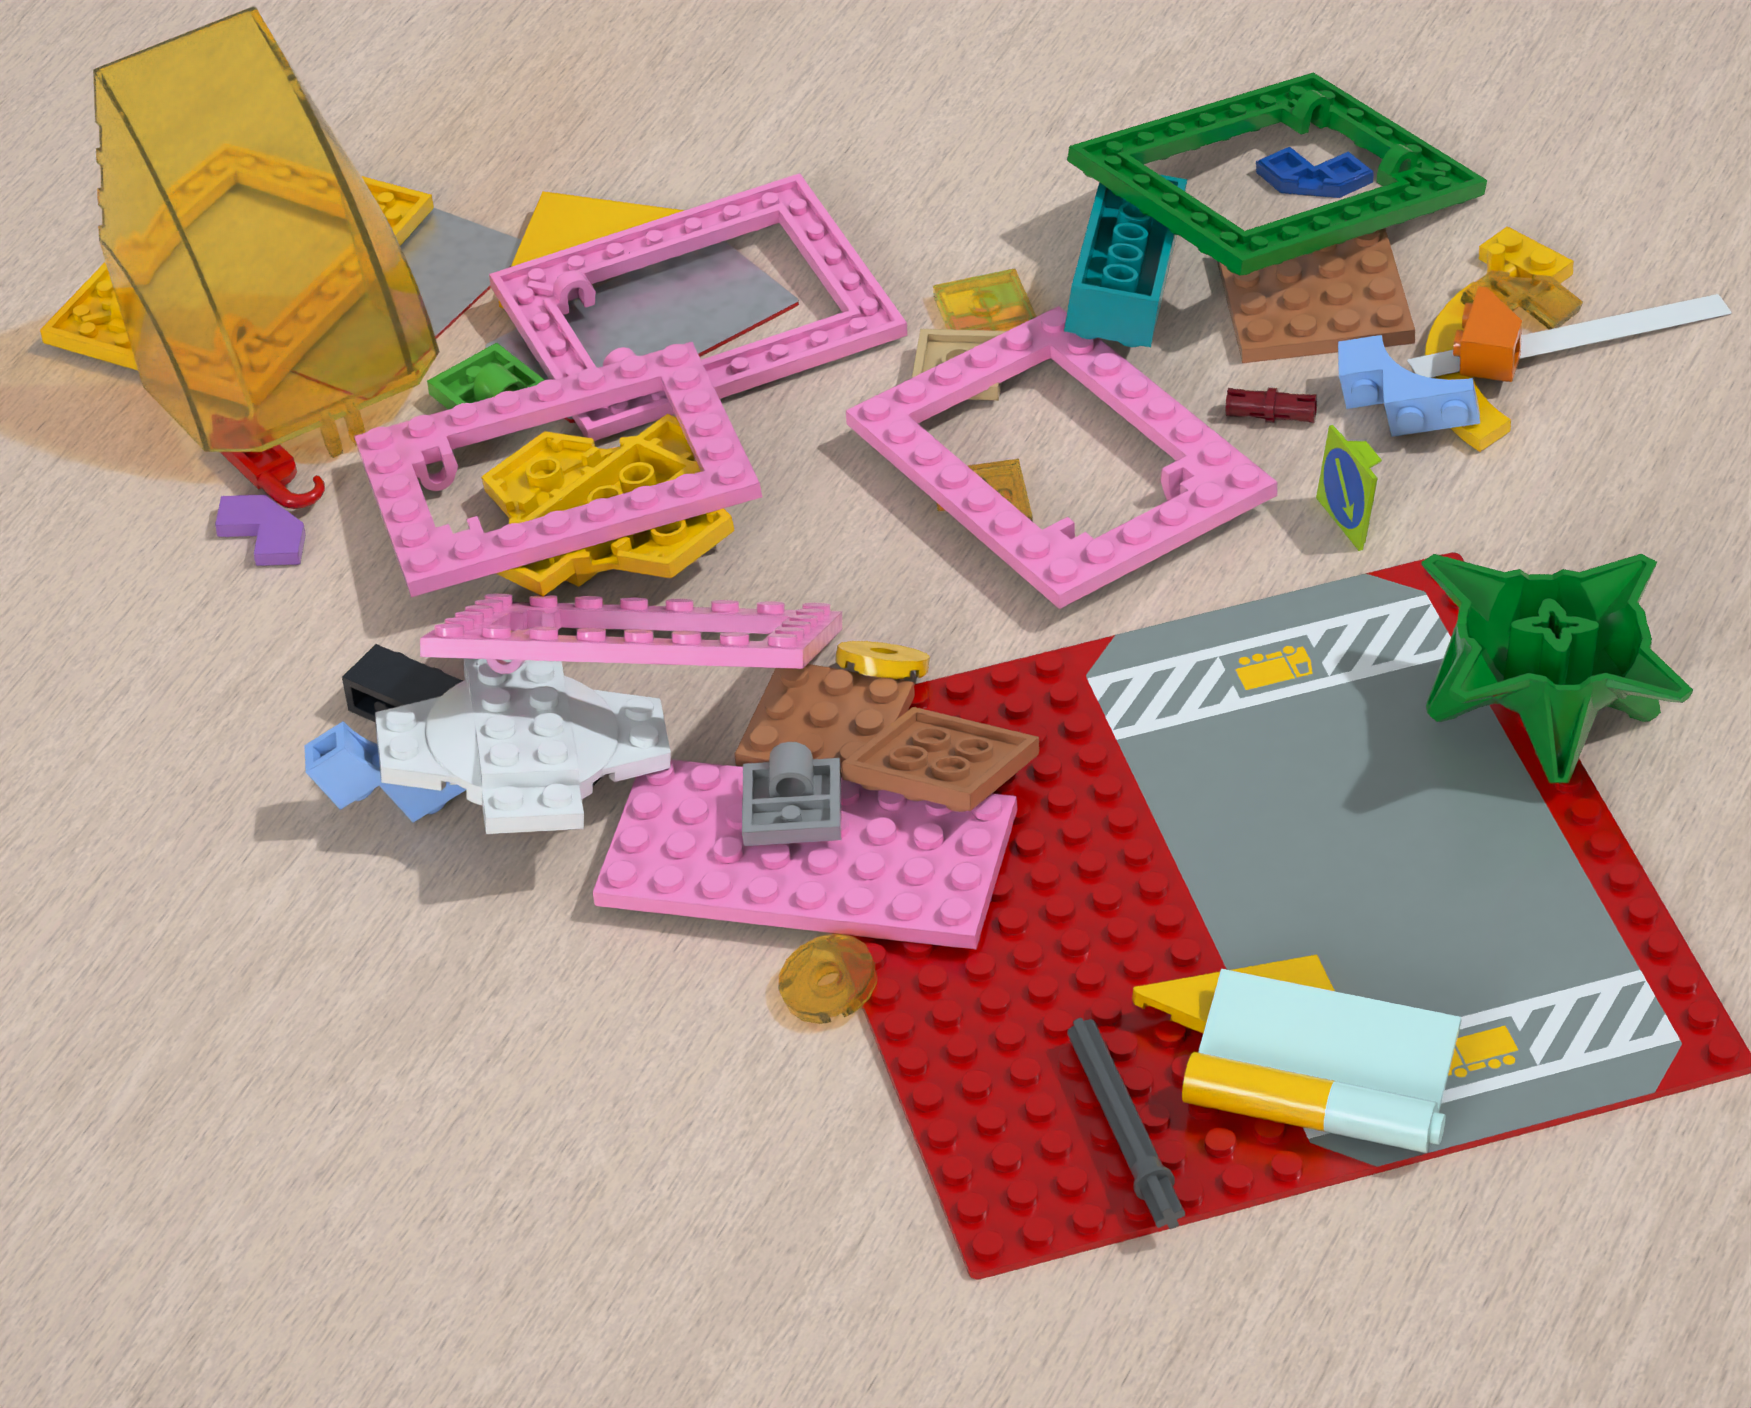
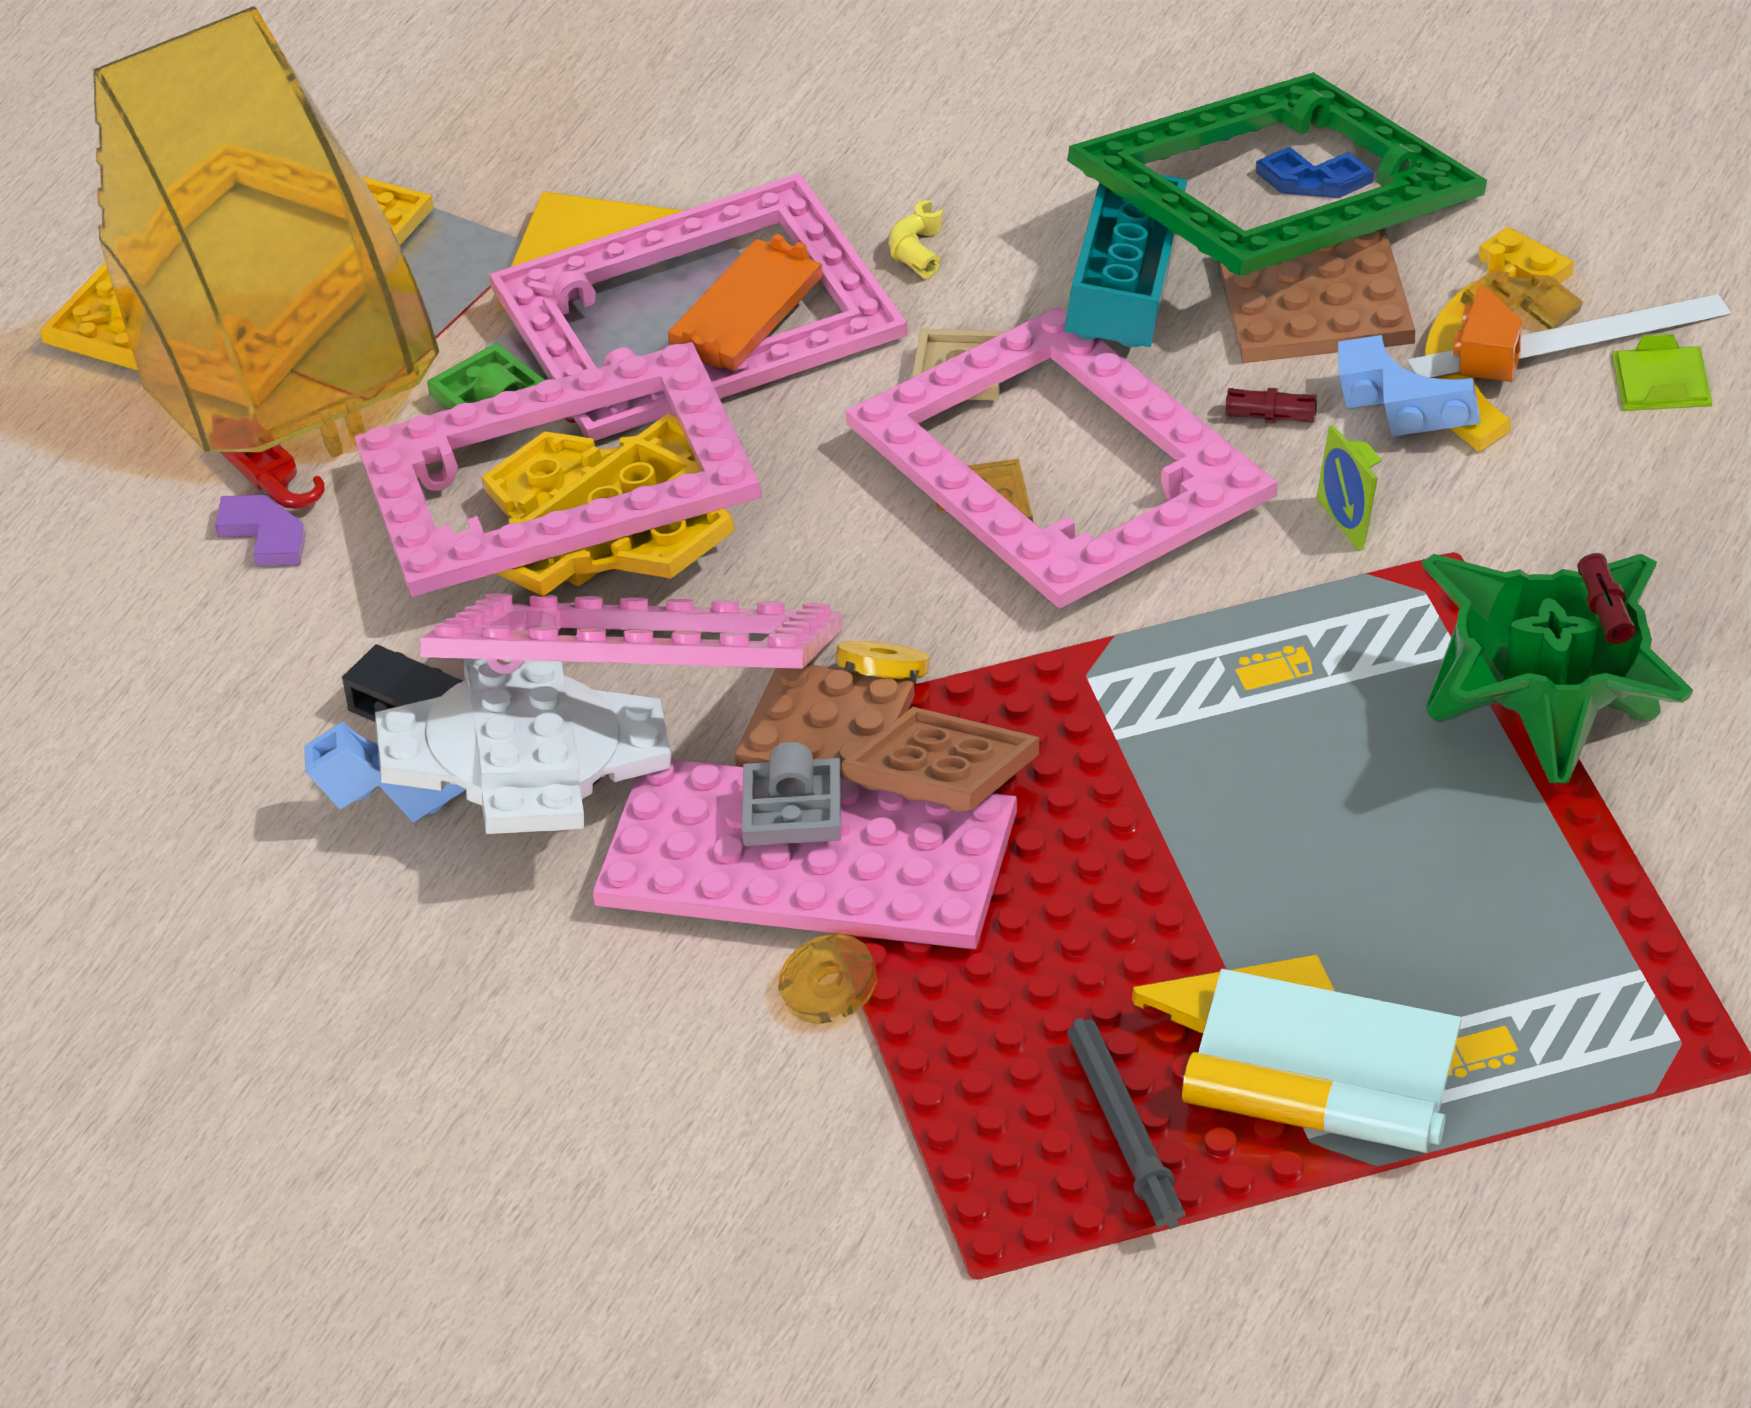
clear yellow tile [933,269,1037,331] -> none
none -> orange brick [668,233,822,371]
none -> light yellow piece [888,200,943,279]
none -> dark red pin [1577,553,1636,645]
none -> lime piece [1612,334,1712,411]

